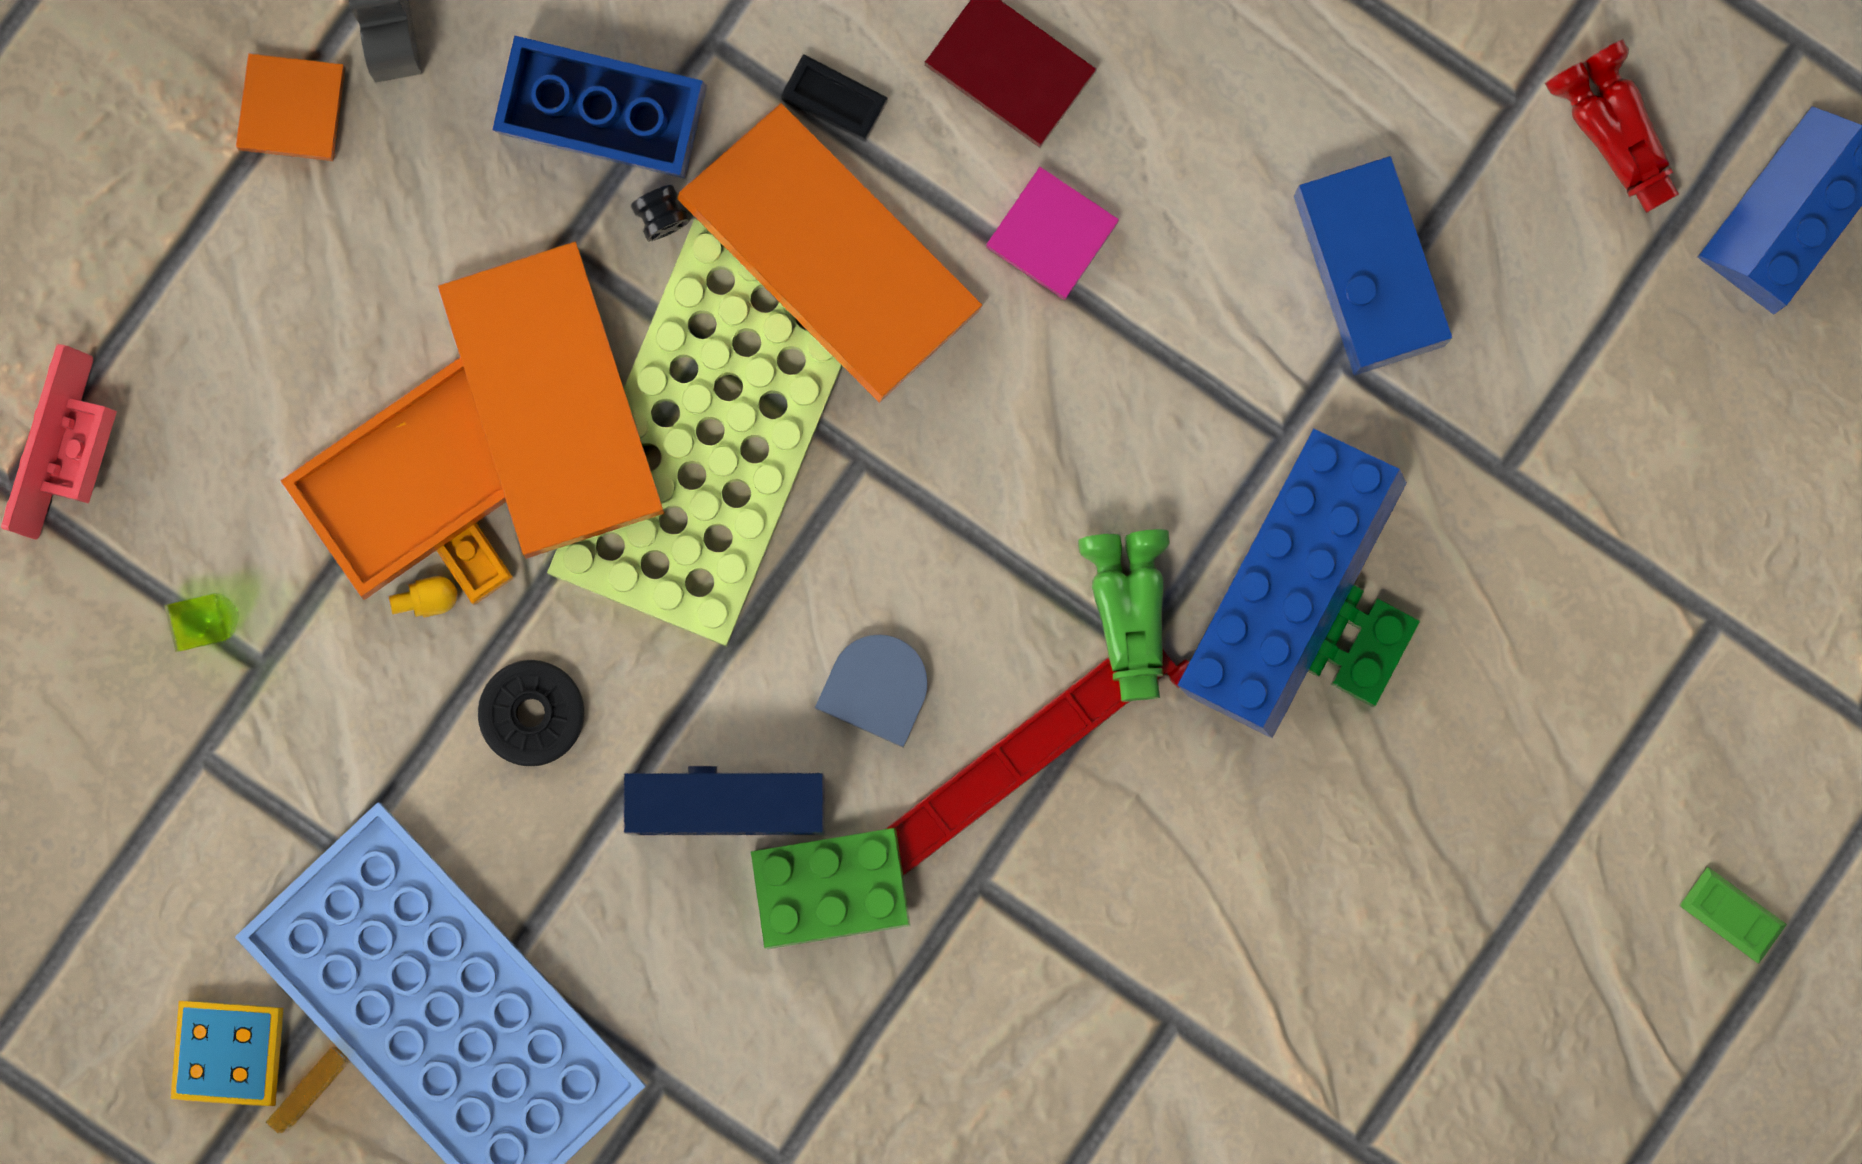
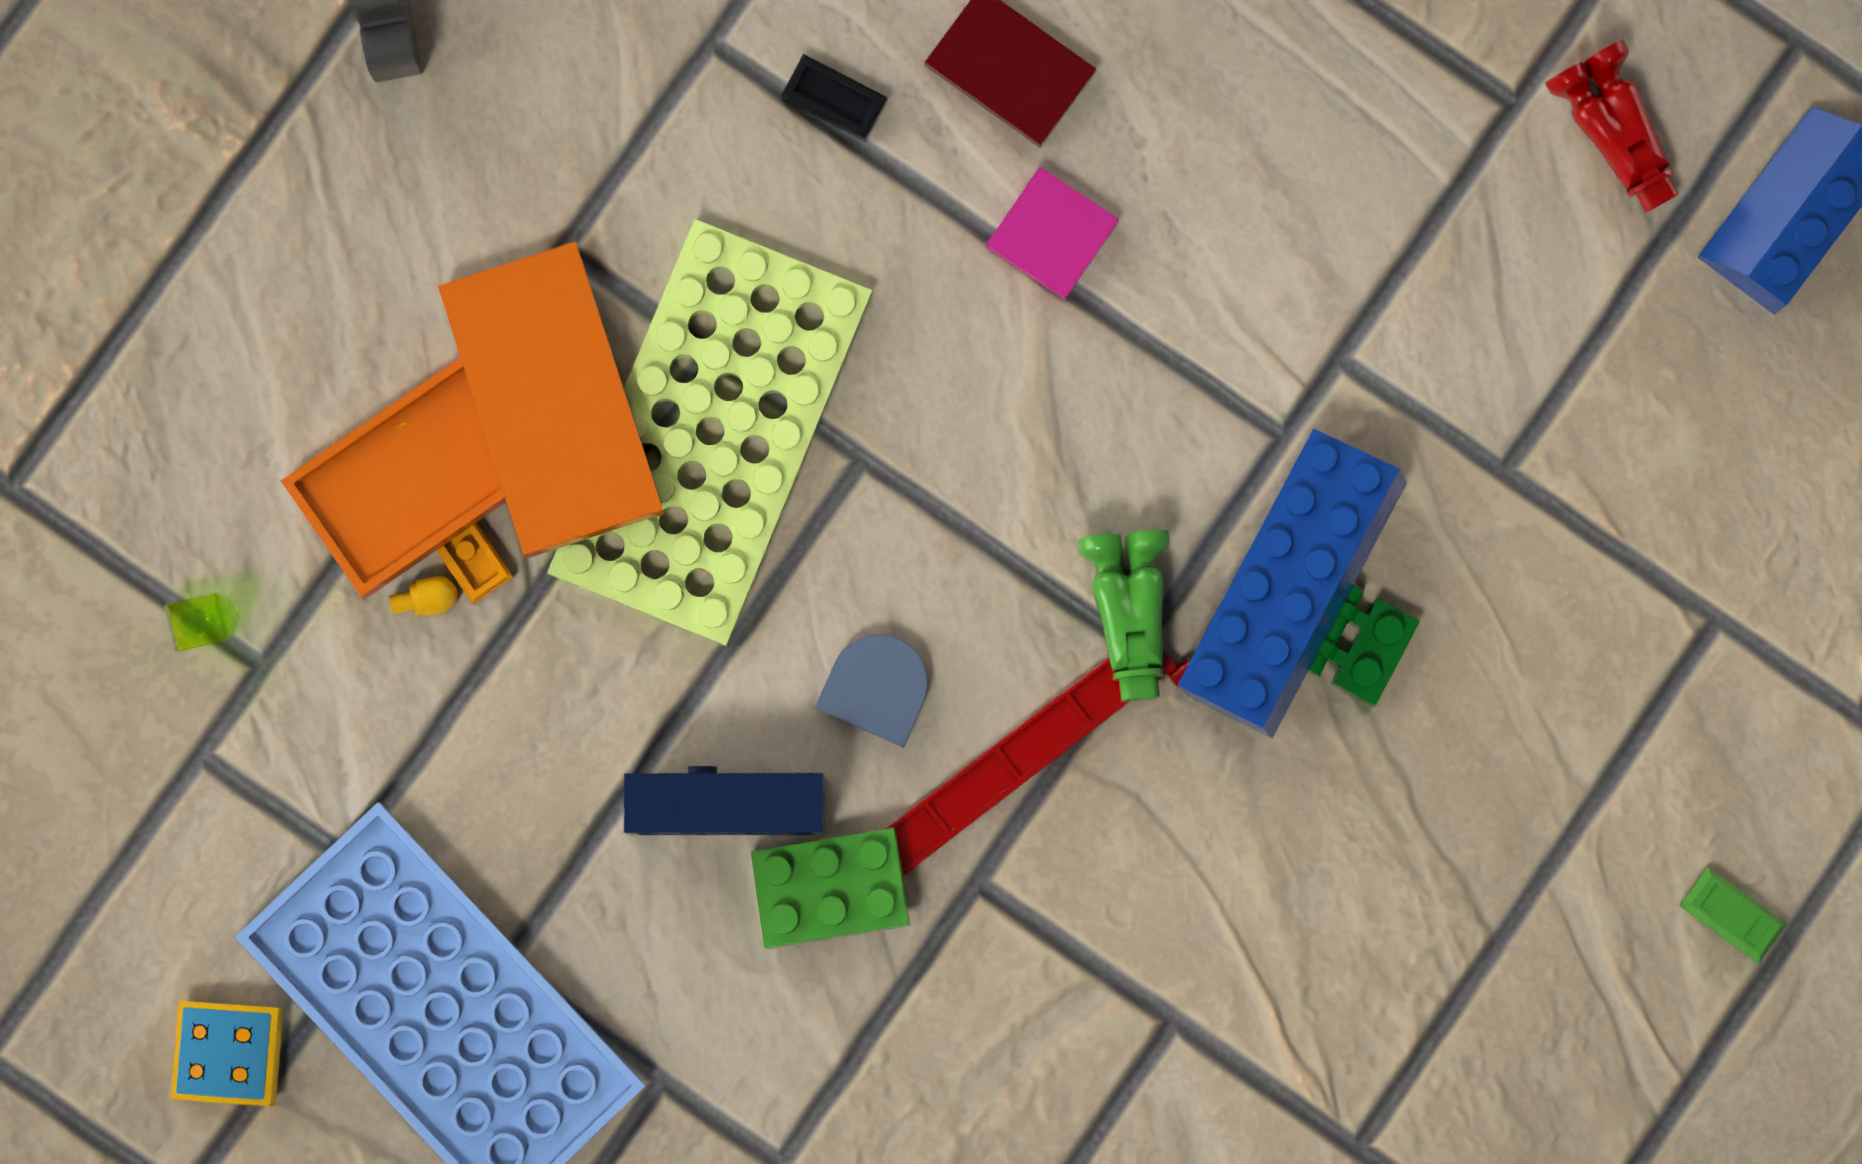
coral bracket [1,344,117,540] -> none
orange tile [236,53,346,161] -> none
clear yellow tile [265,1047,351,1134] -> none
black wheel [478,660,584,766] -> none
blue brick [492,35,707,179] -> none
black wheel [630,185,690,241] -> none
orange tile [677,103,983,403] -> none
blue brick [1294,156,1453,376] -> none

